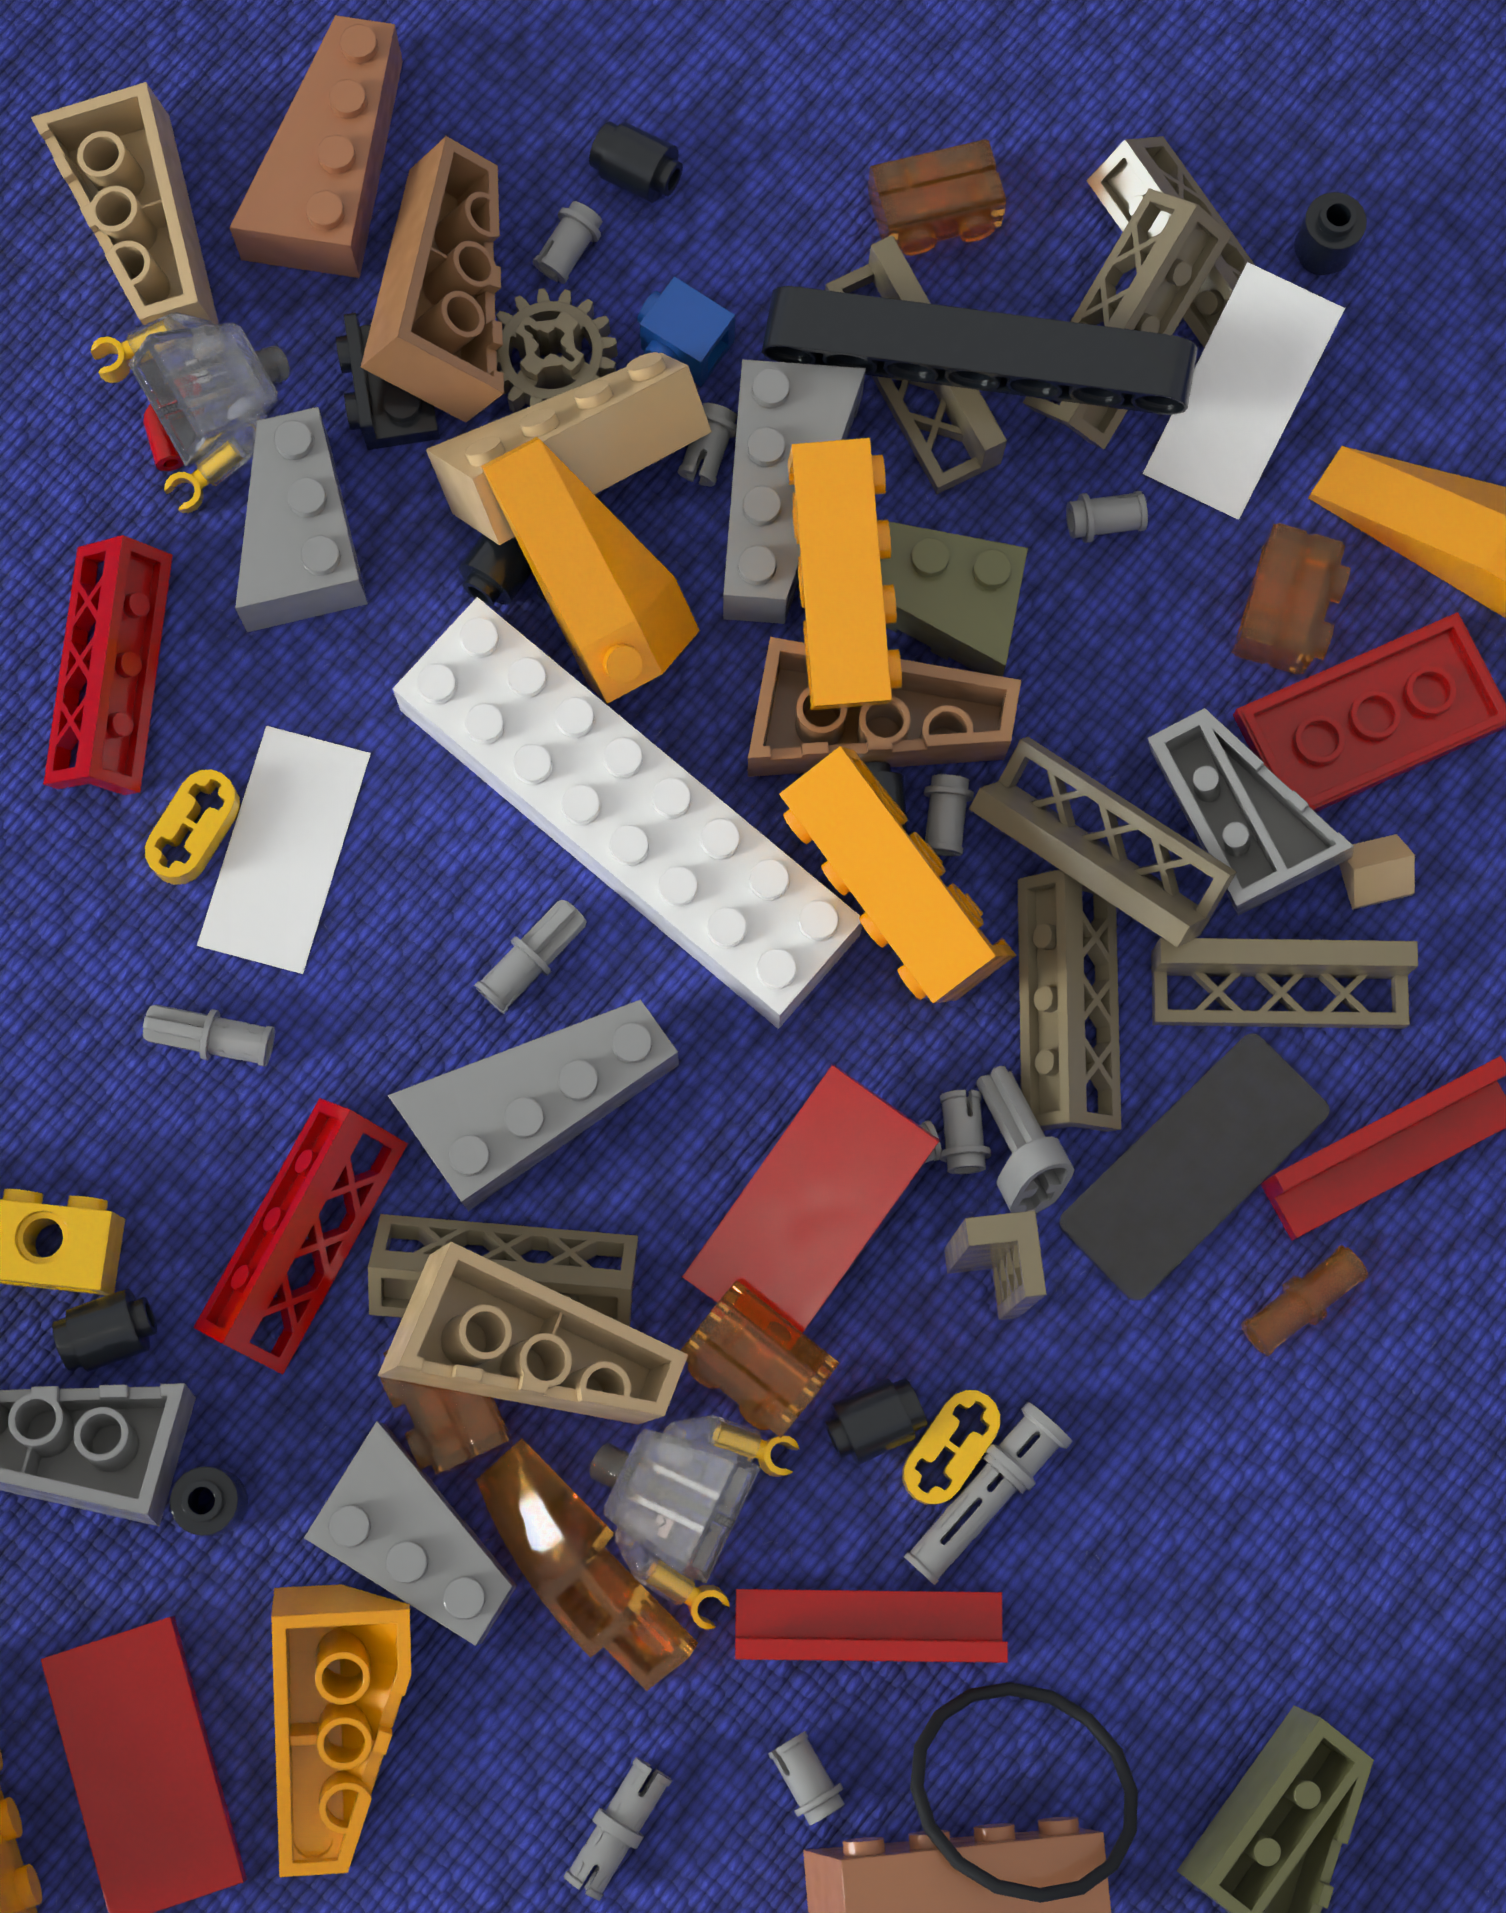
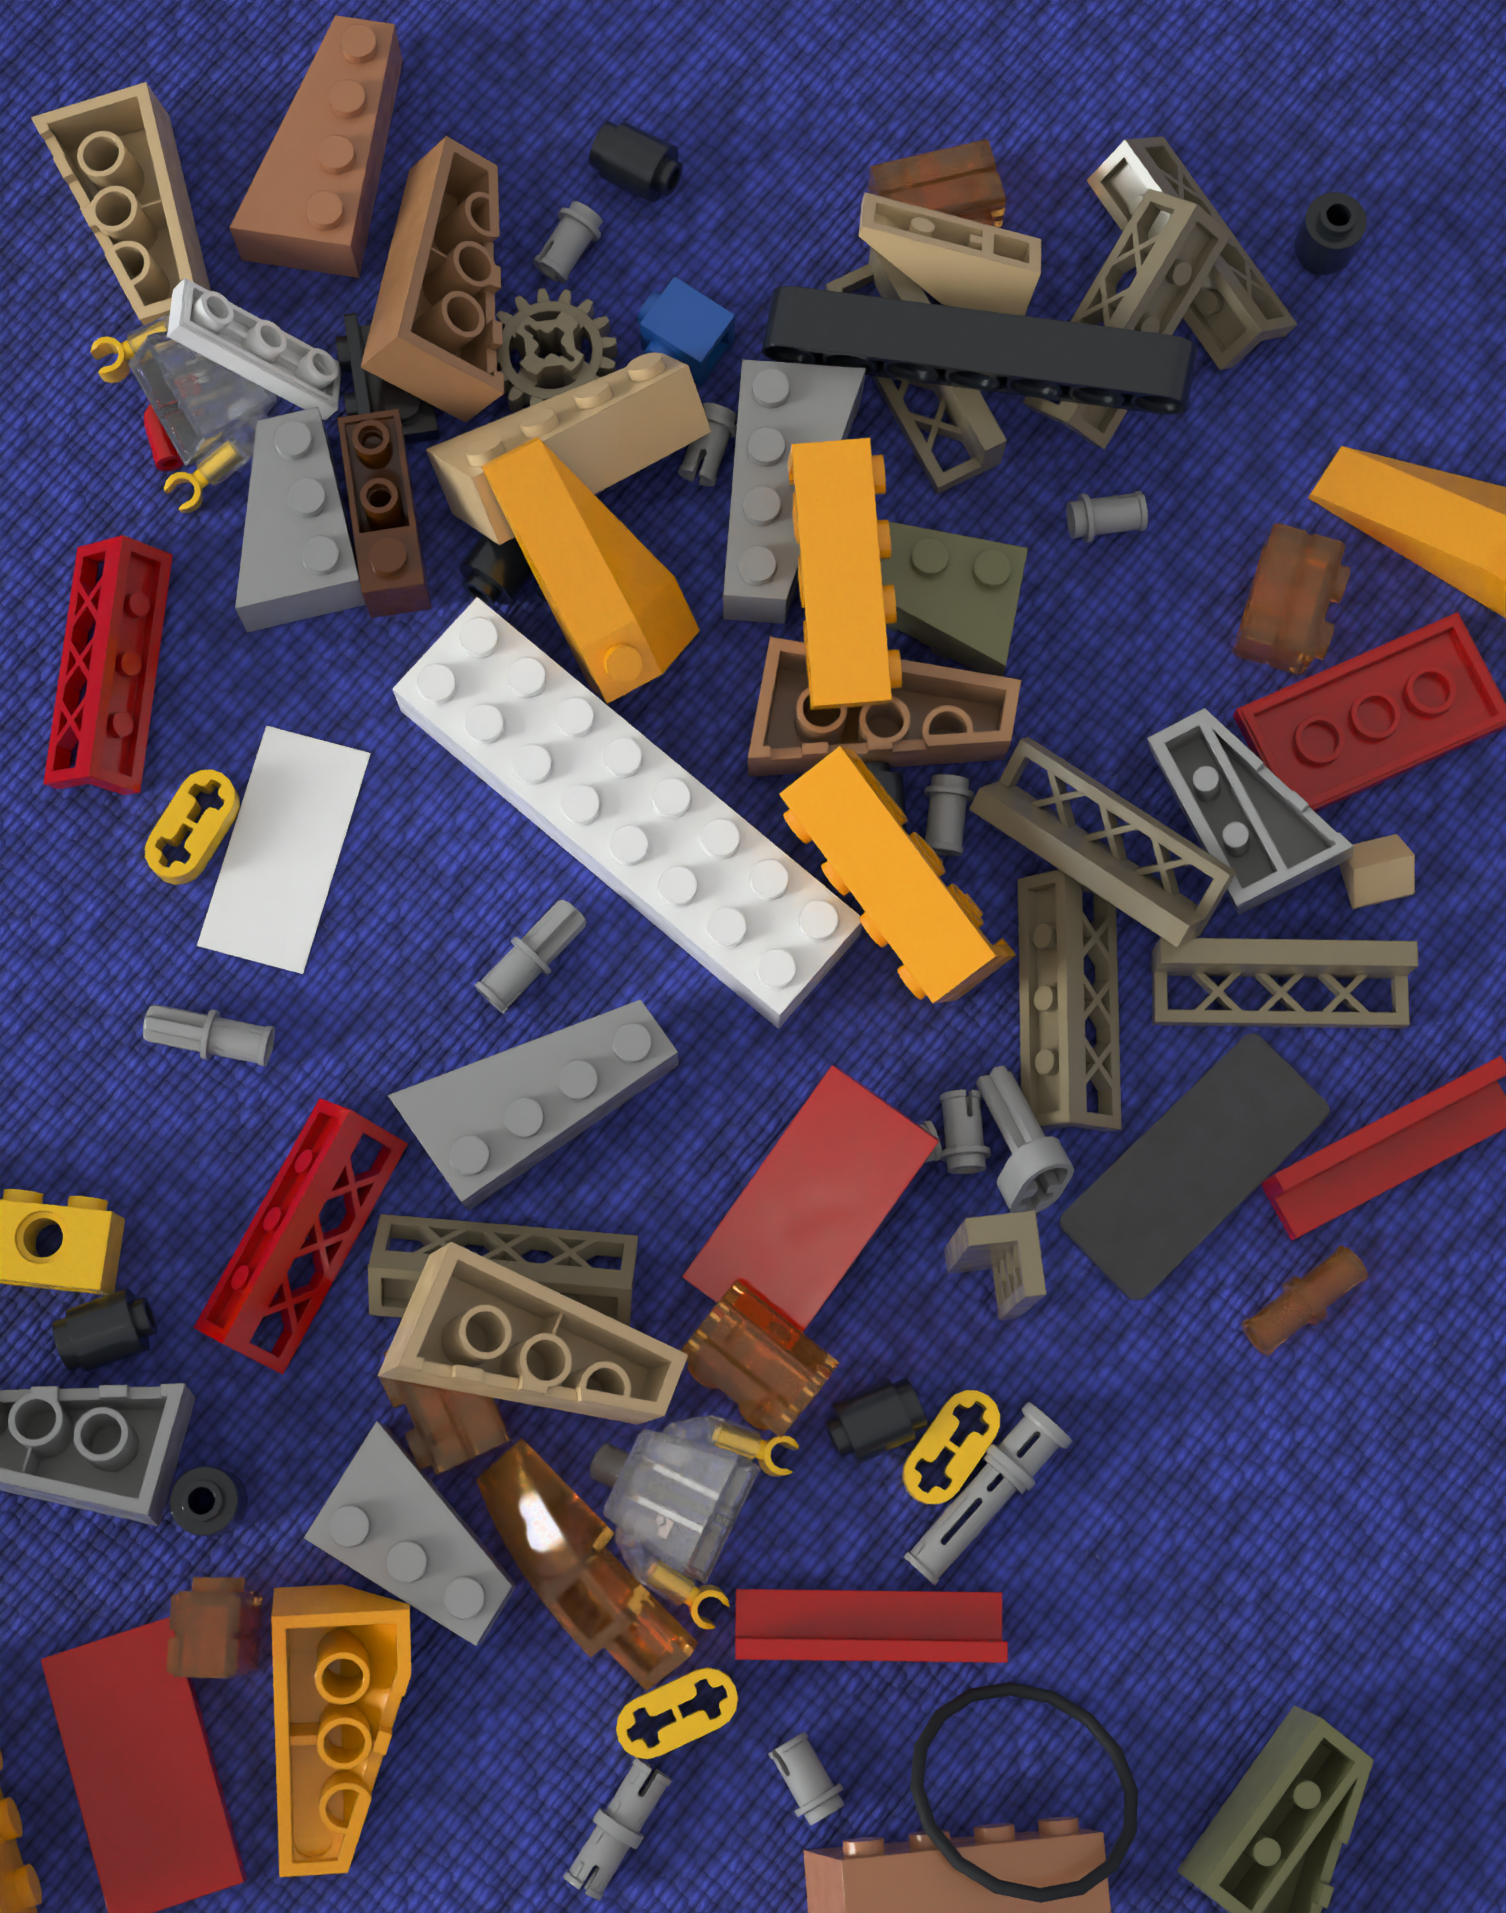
white sticker [1143,262,1345,520] -> none
none -> clear orange brick [166,1577,262,1678]
none -> white tile [167,278,341,420]
none -> reddish brown slope [337,409,432,618]
none -> yellow beam [616,1667,738,1759]
none -> tan slope [859,192,1041,316]

